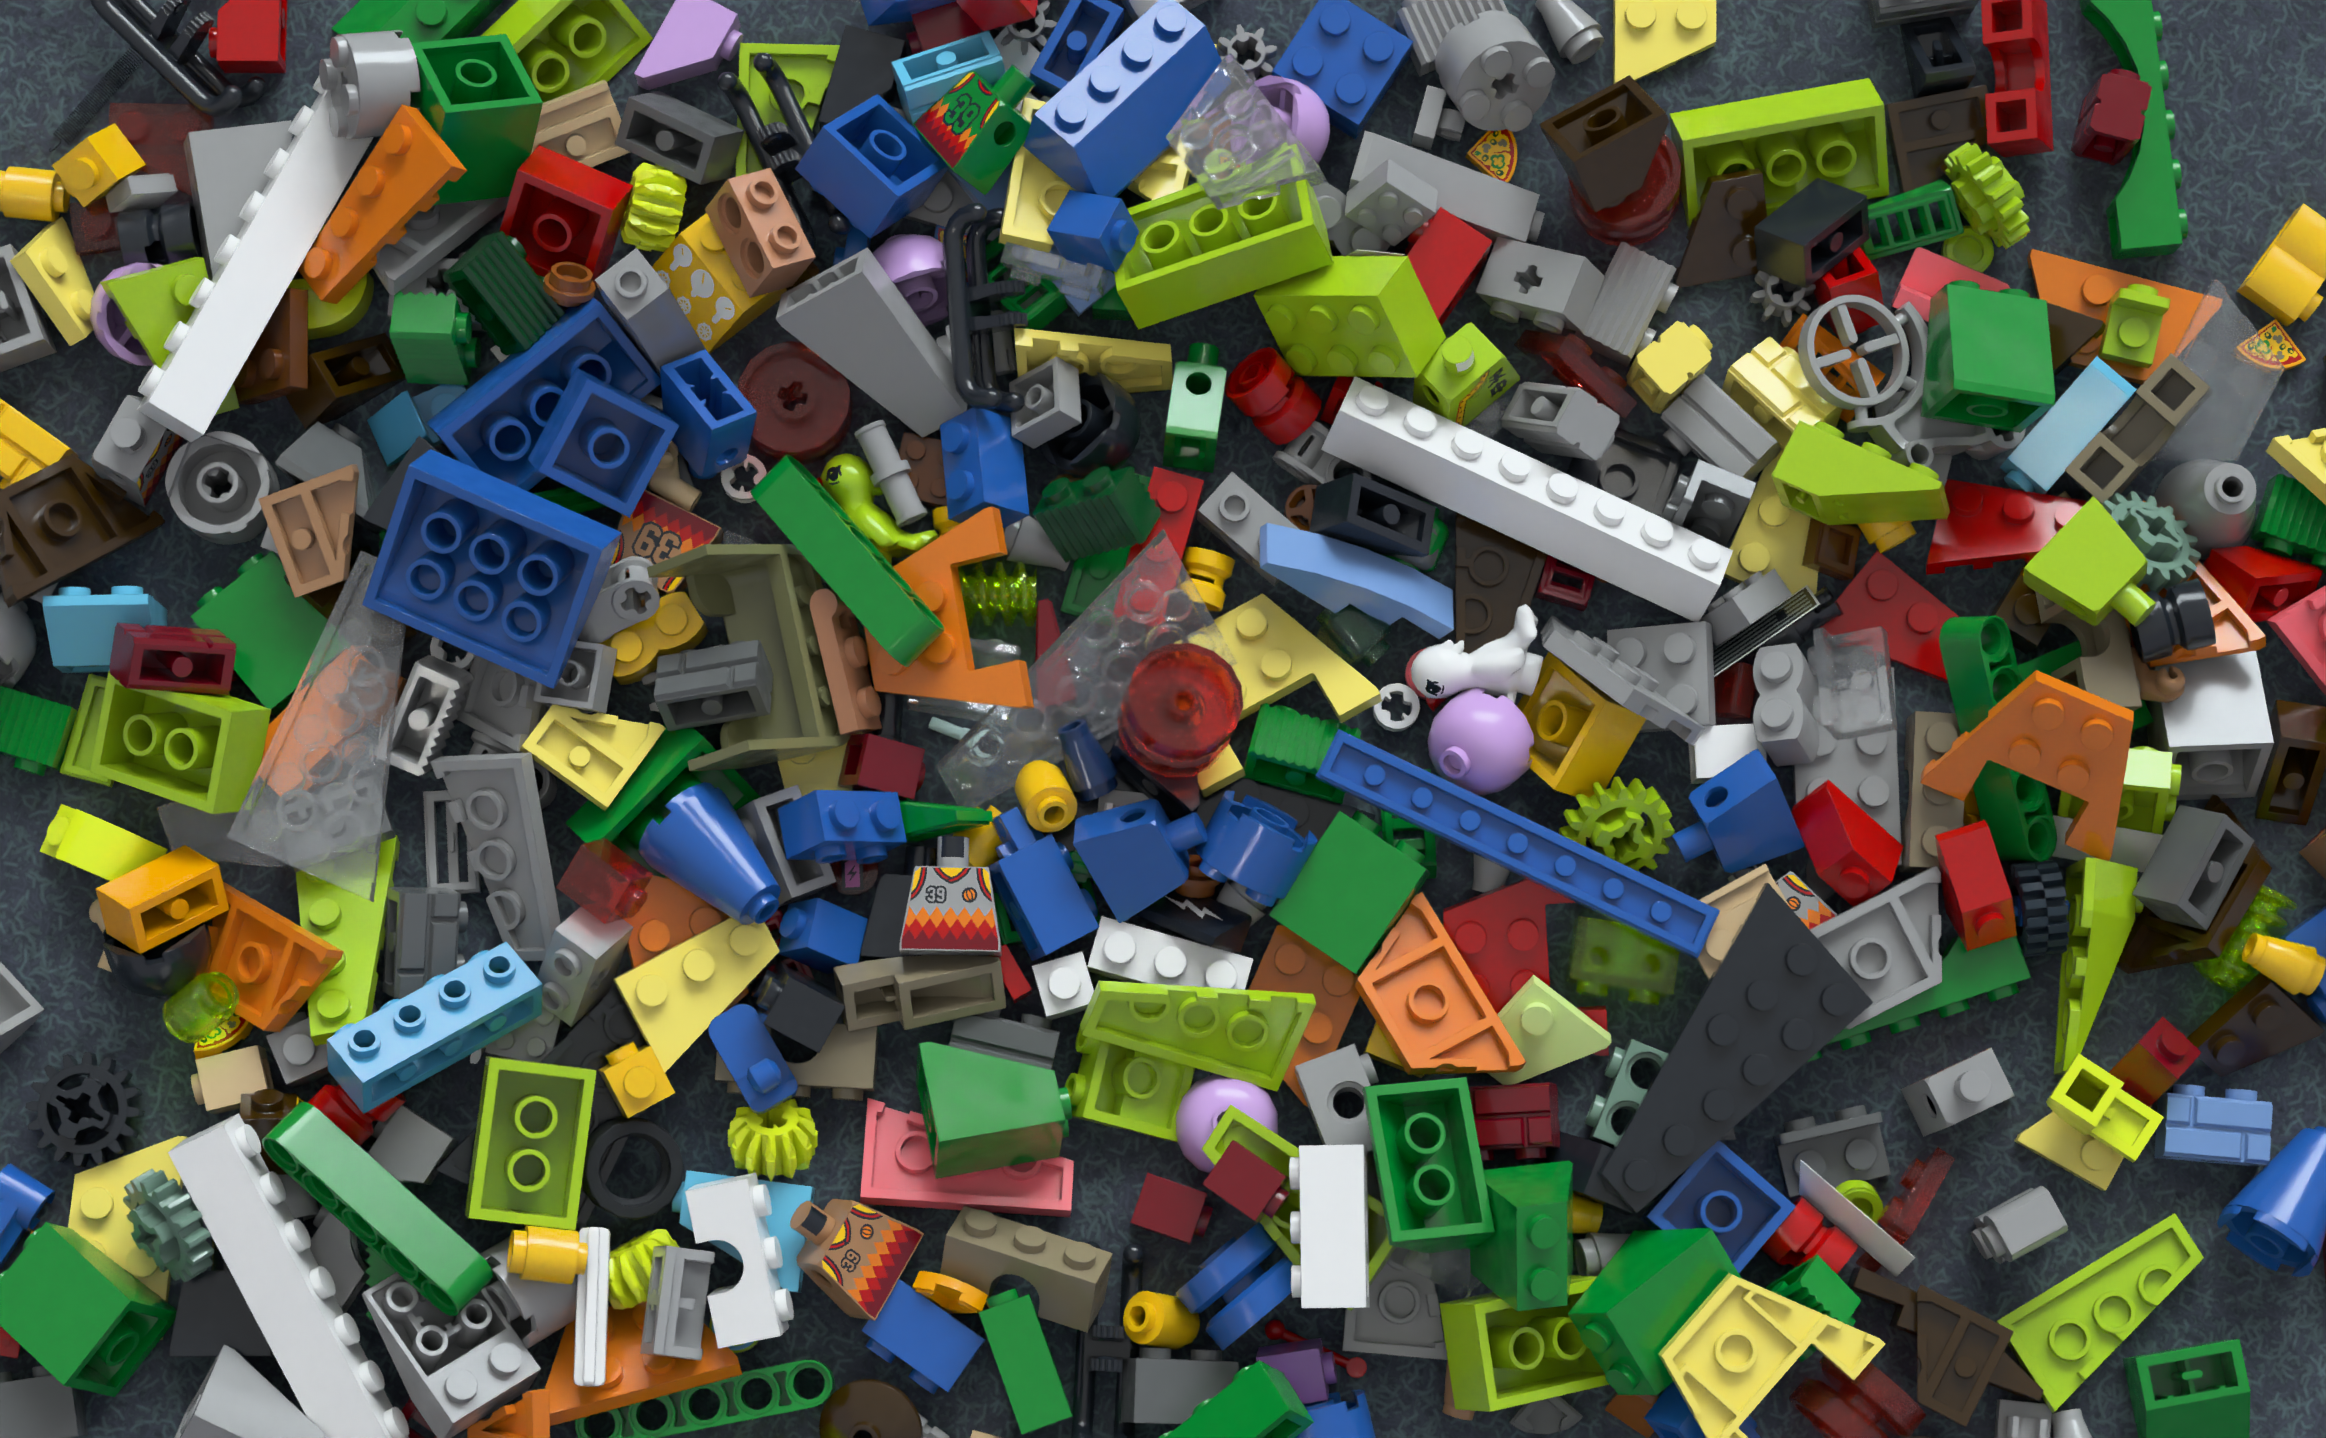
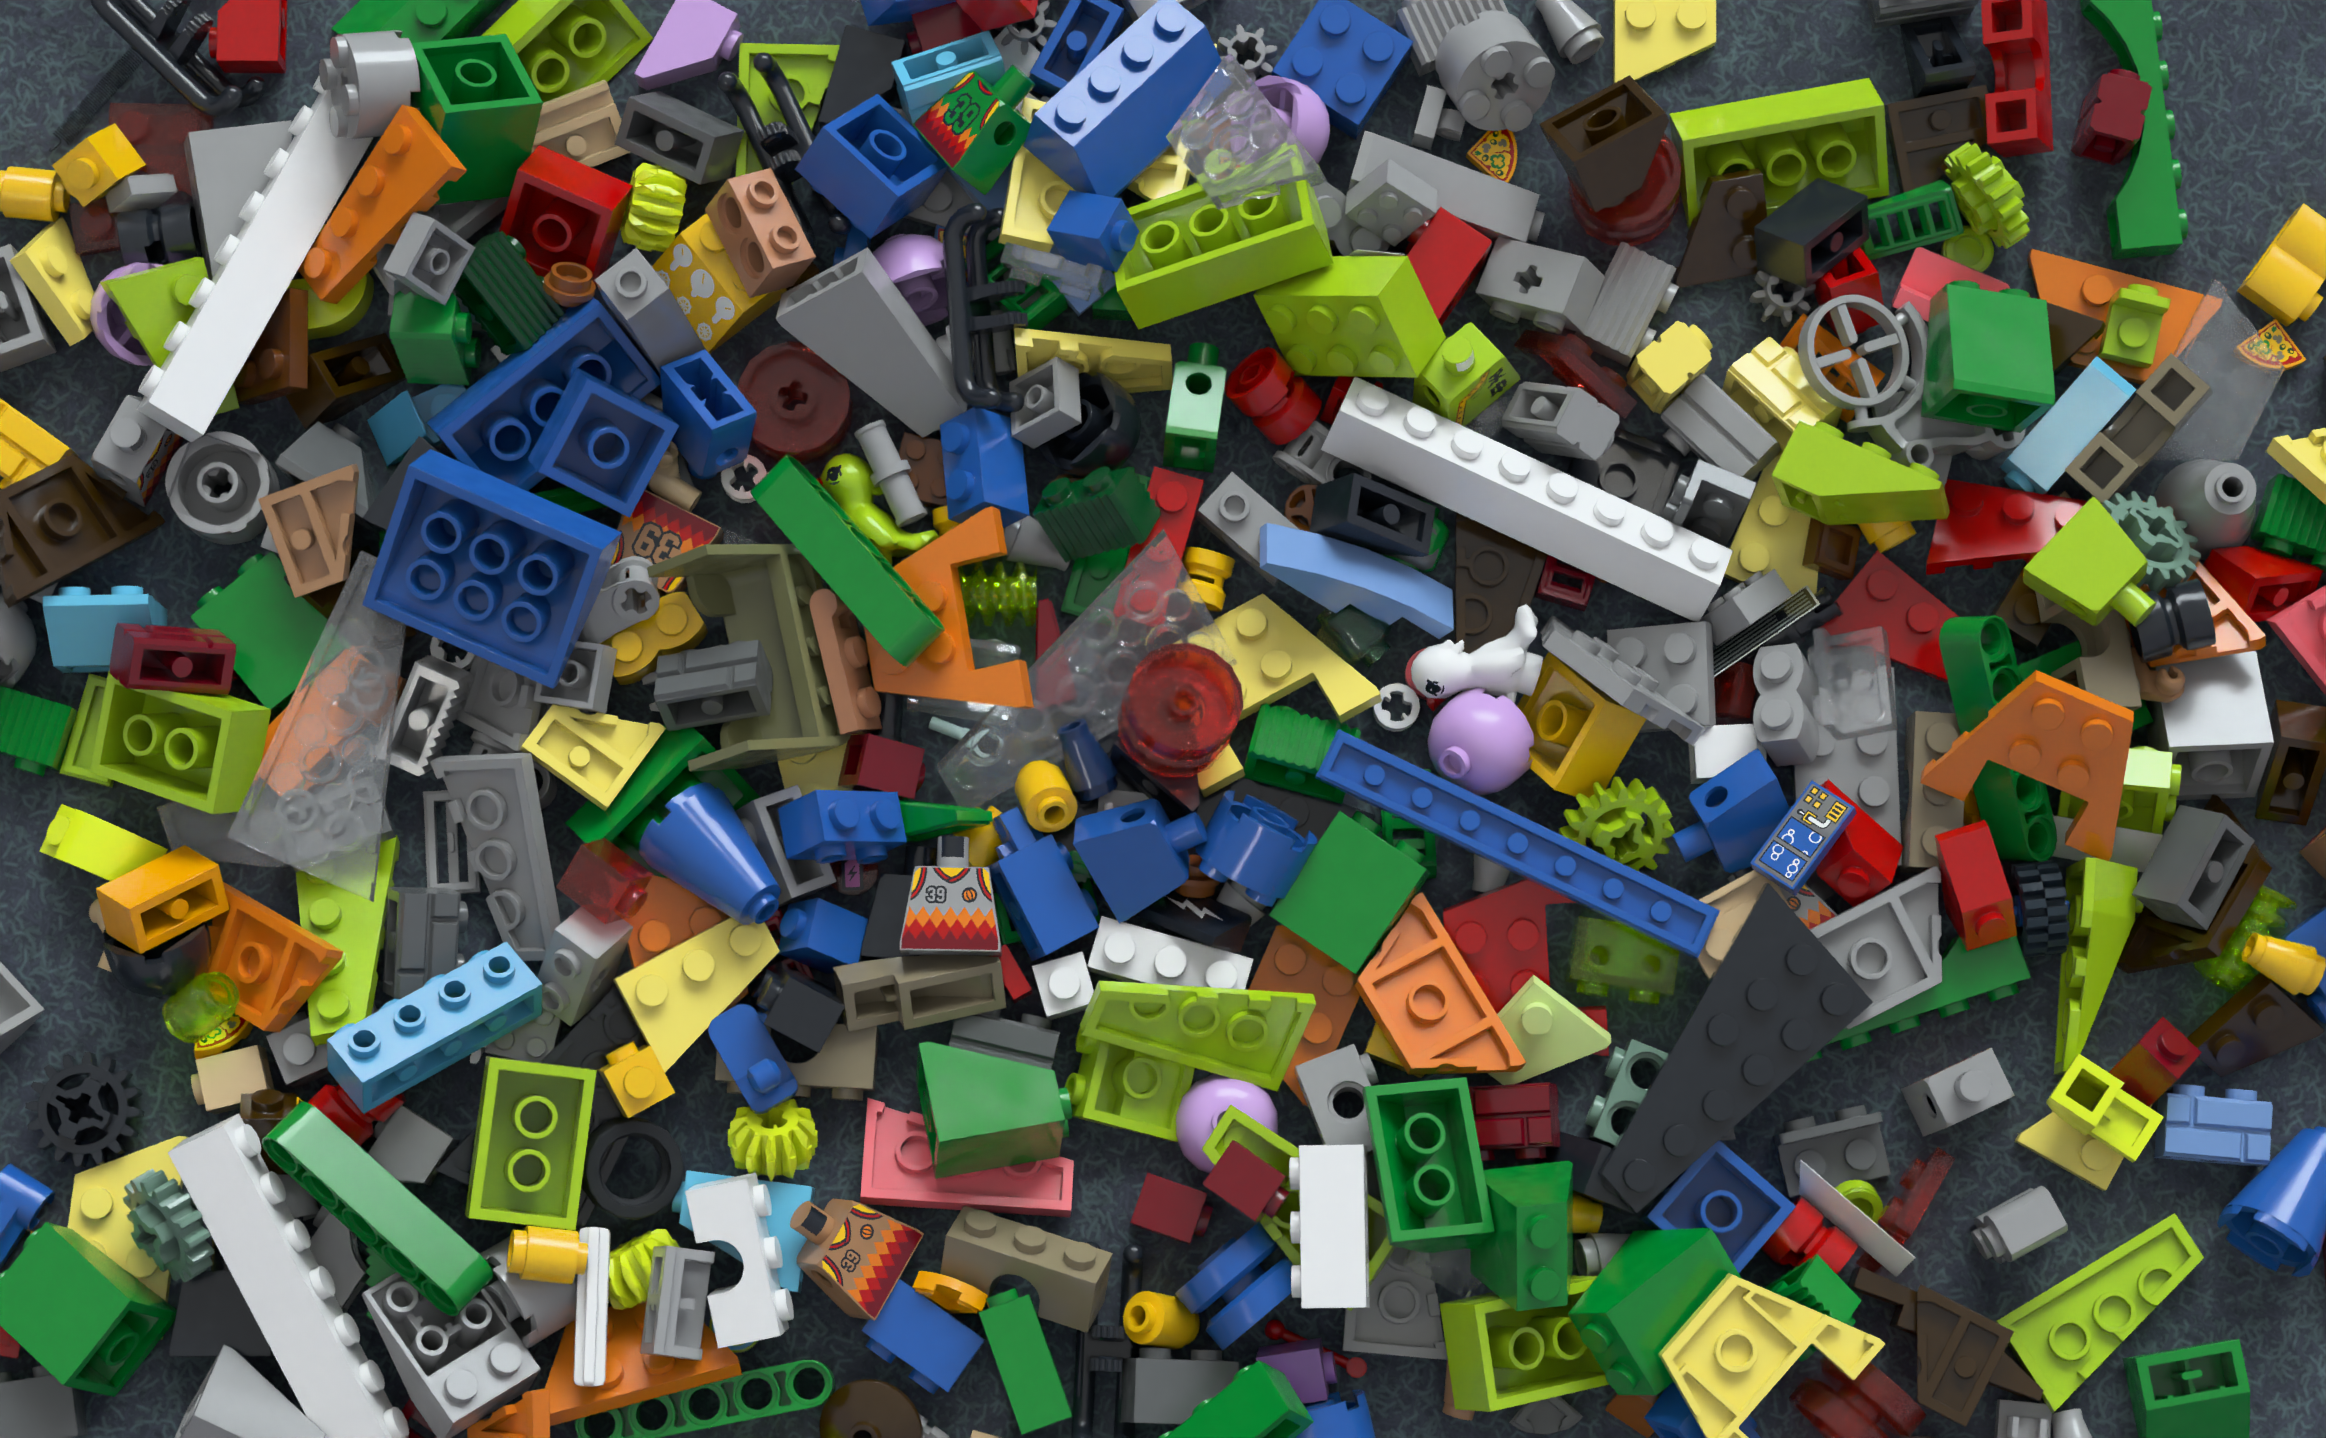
none -> light grey piece [383,212,475,305]
none -> tile [1750,780,1857,896]

